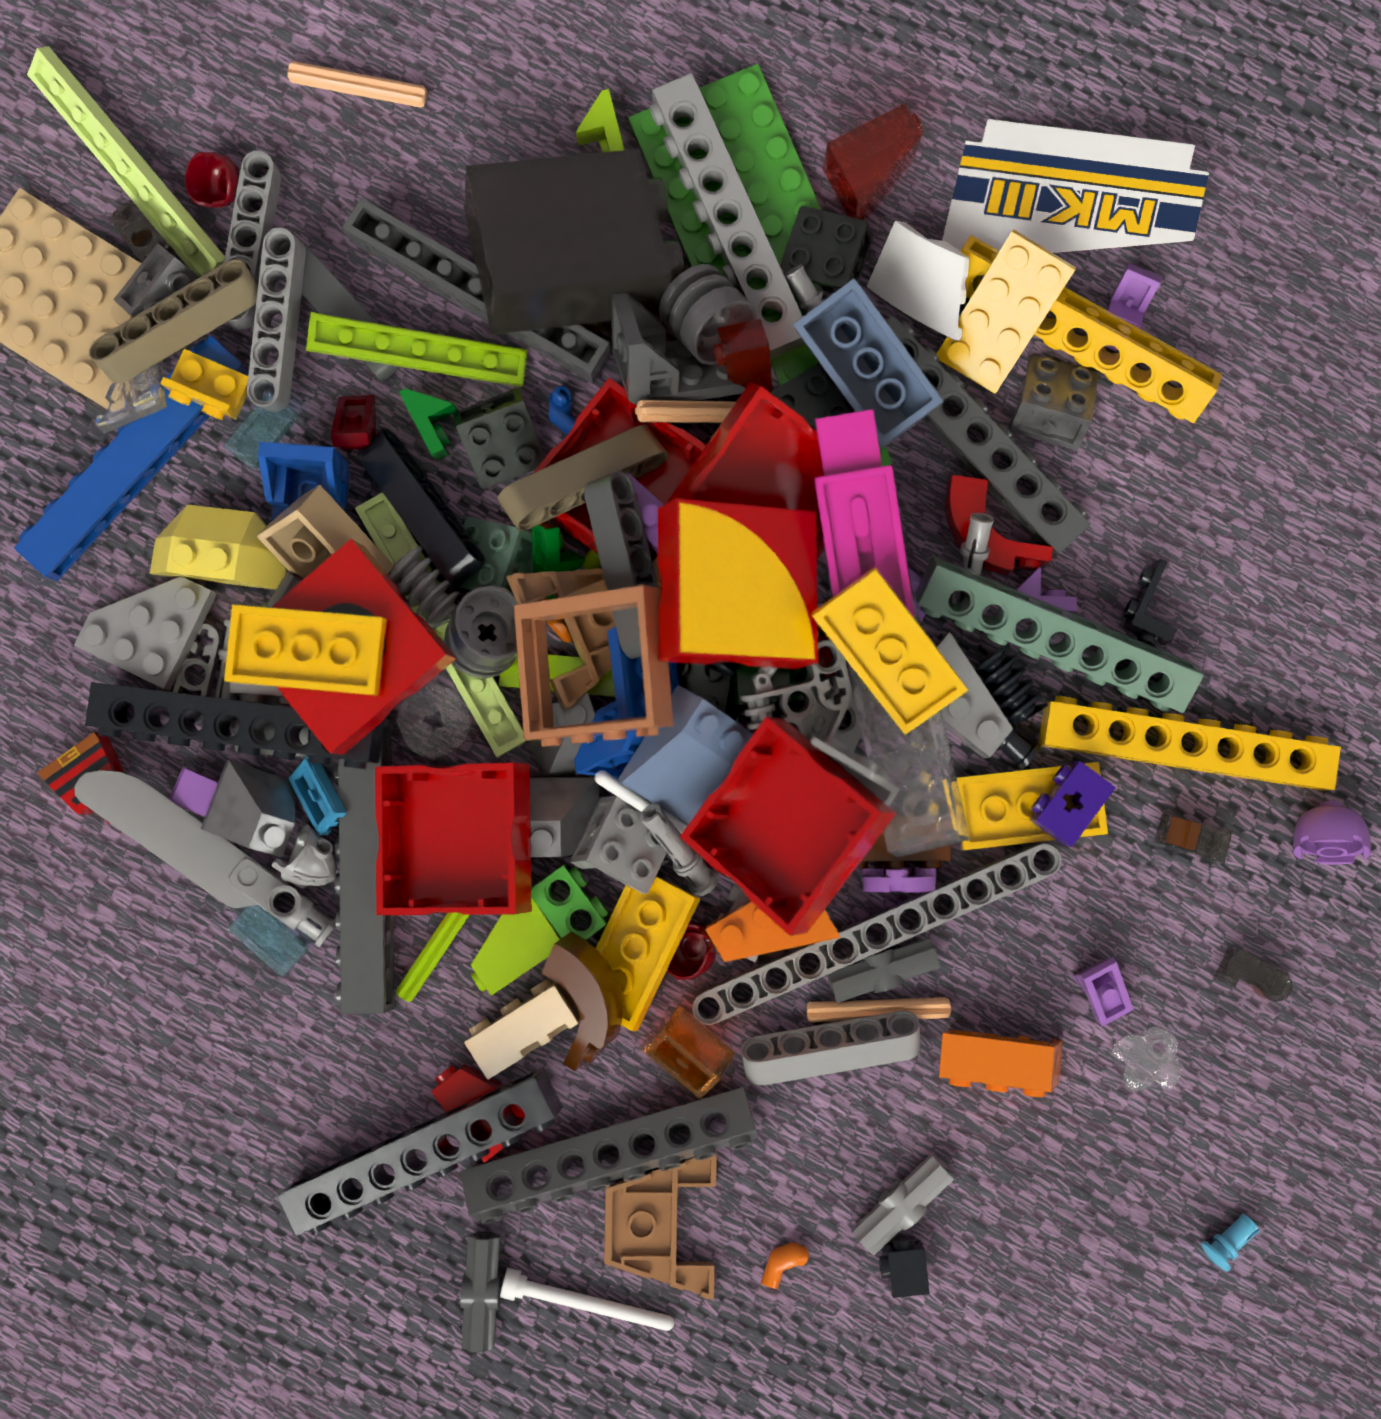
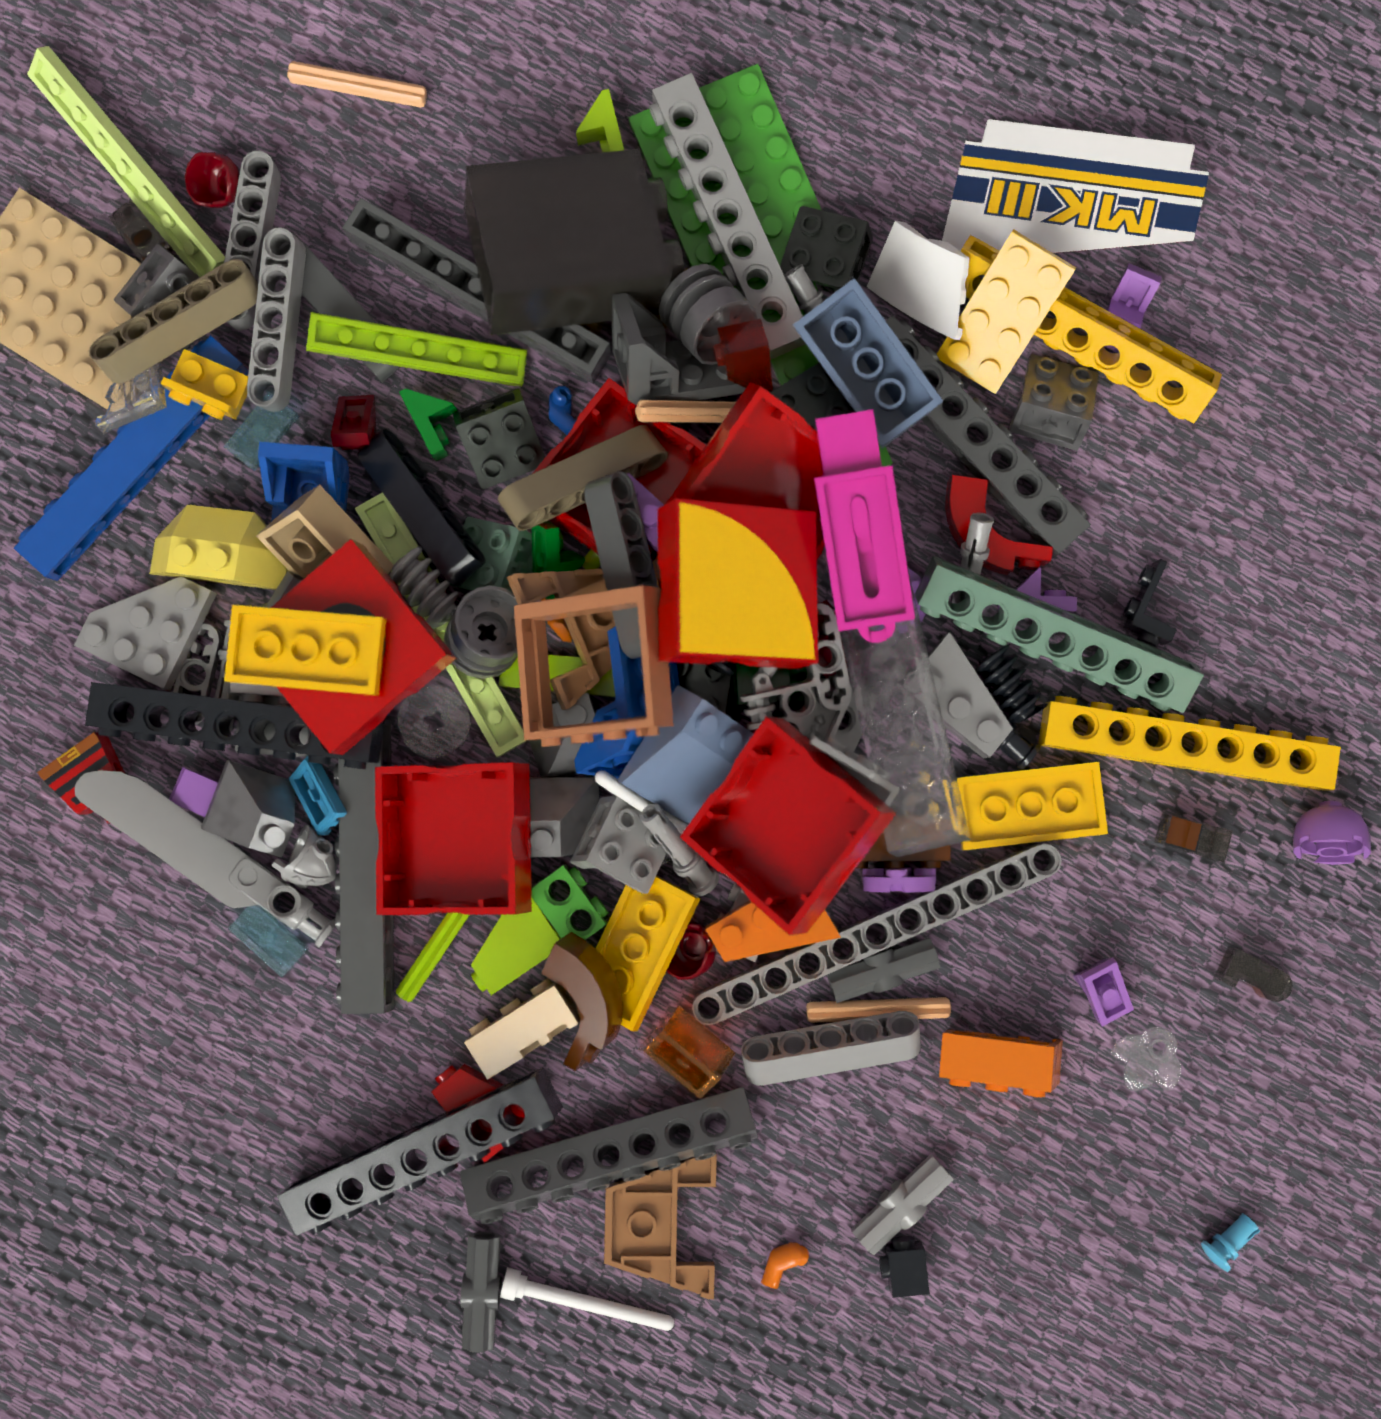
yellow plate [812,567,968,735] -> none
clear red slope [822,103,923,221] -> none
dark purple brick [1029,761,1116,847] -> none

